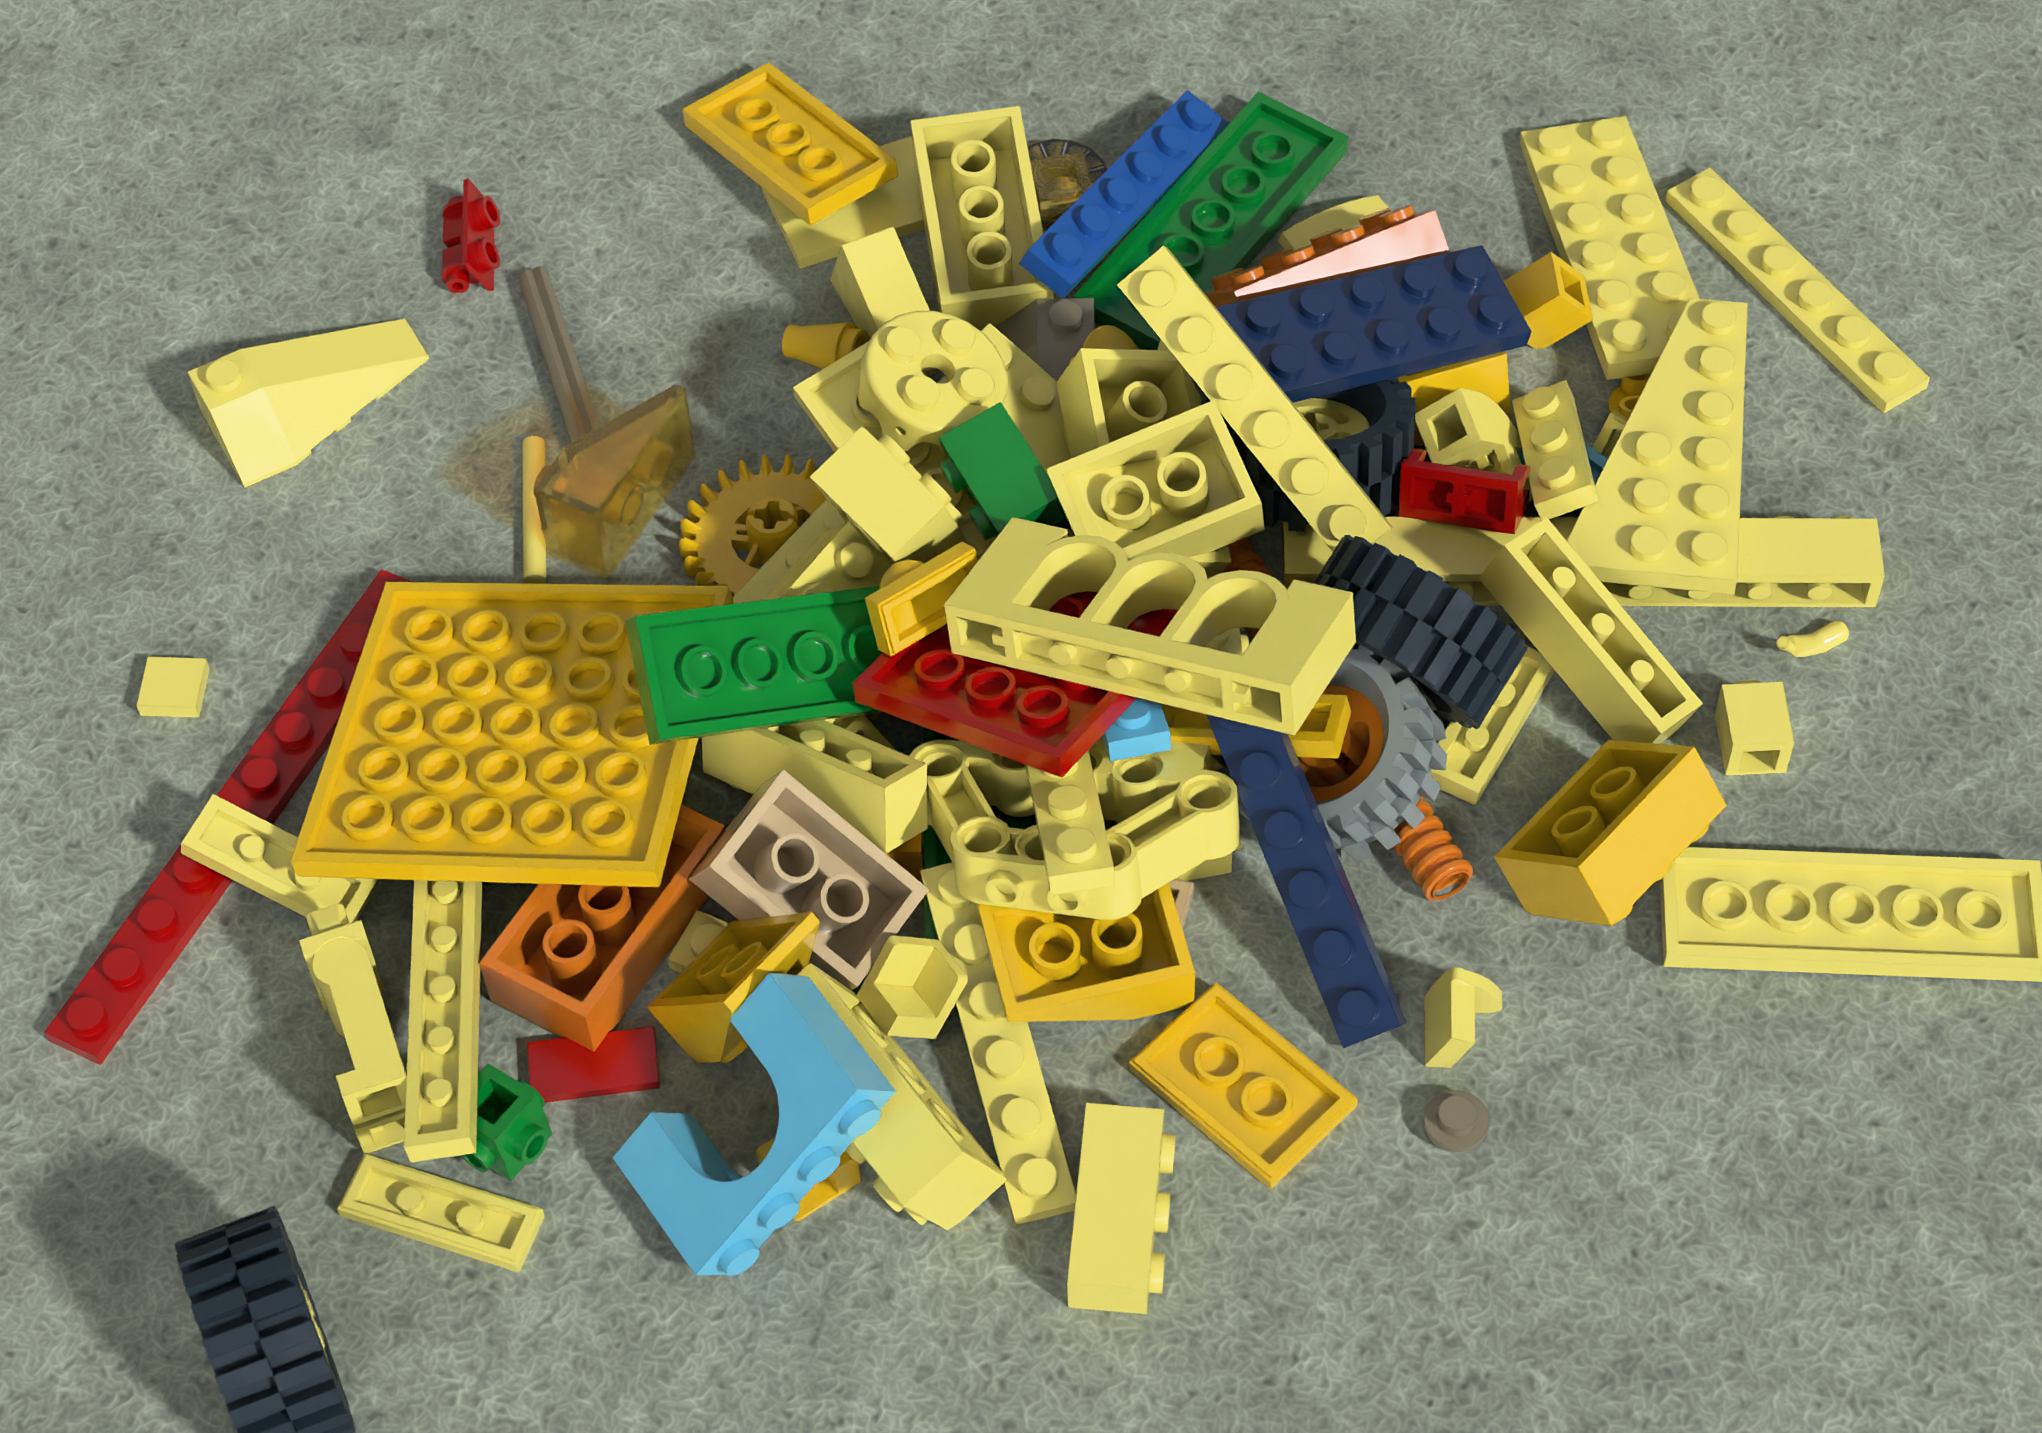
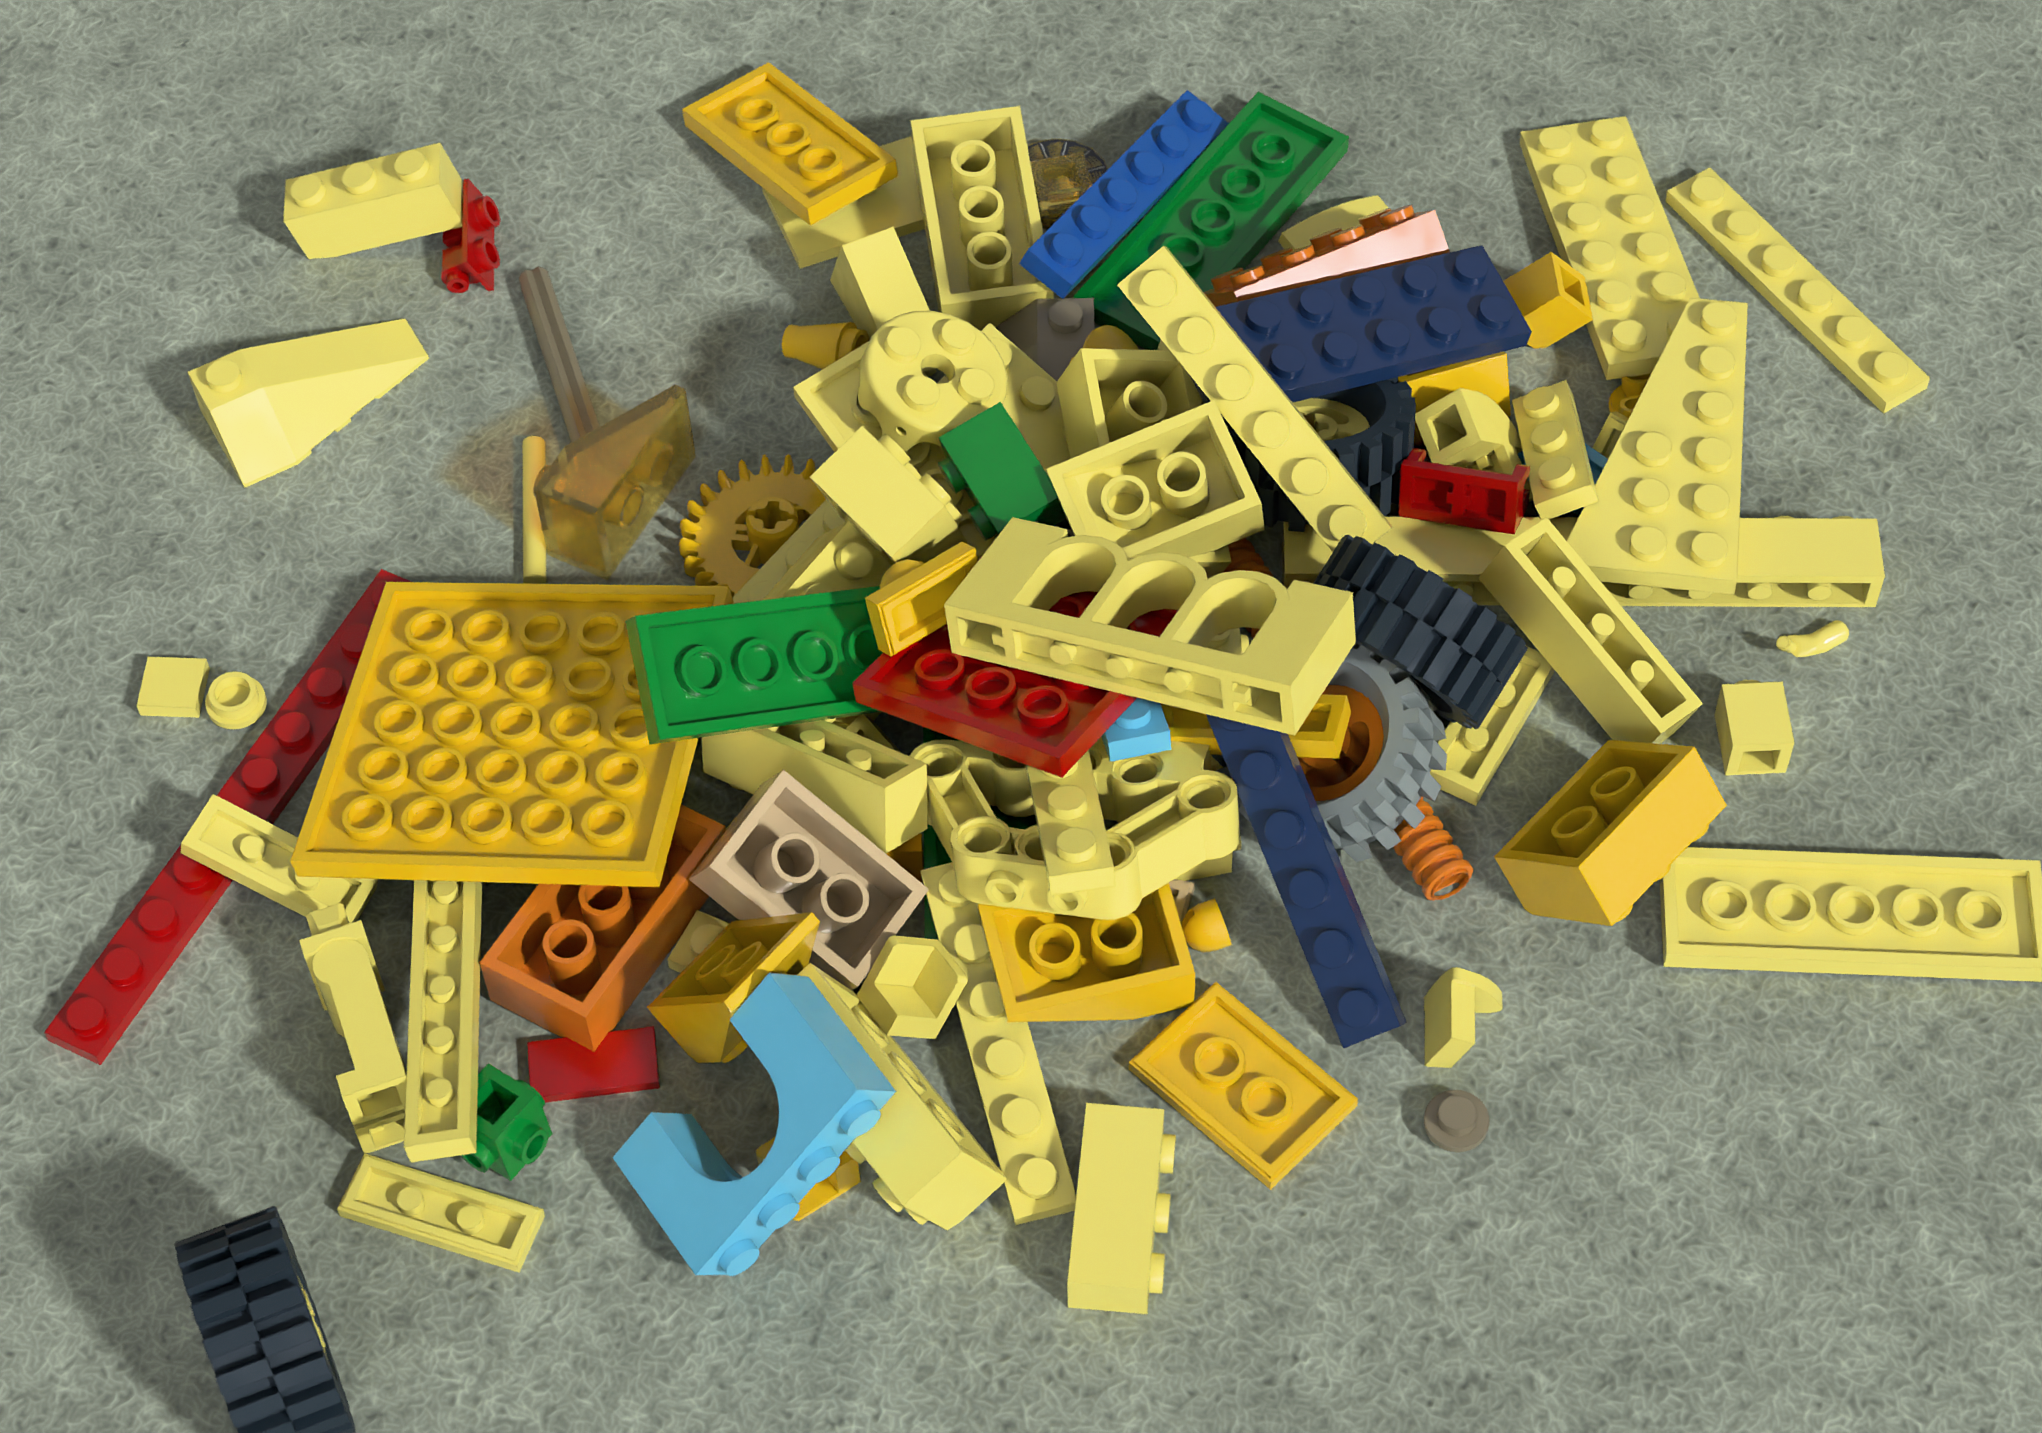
none -> light yellow plate [205,671,267,729]
none -> light yellow brick [283,143,463,259]
none -> yellow hinge [1182,898,1232,953]

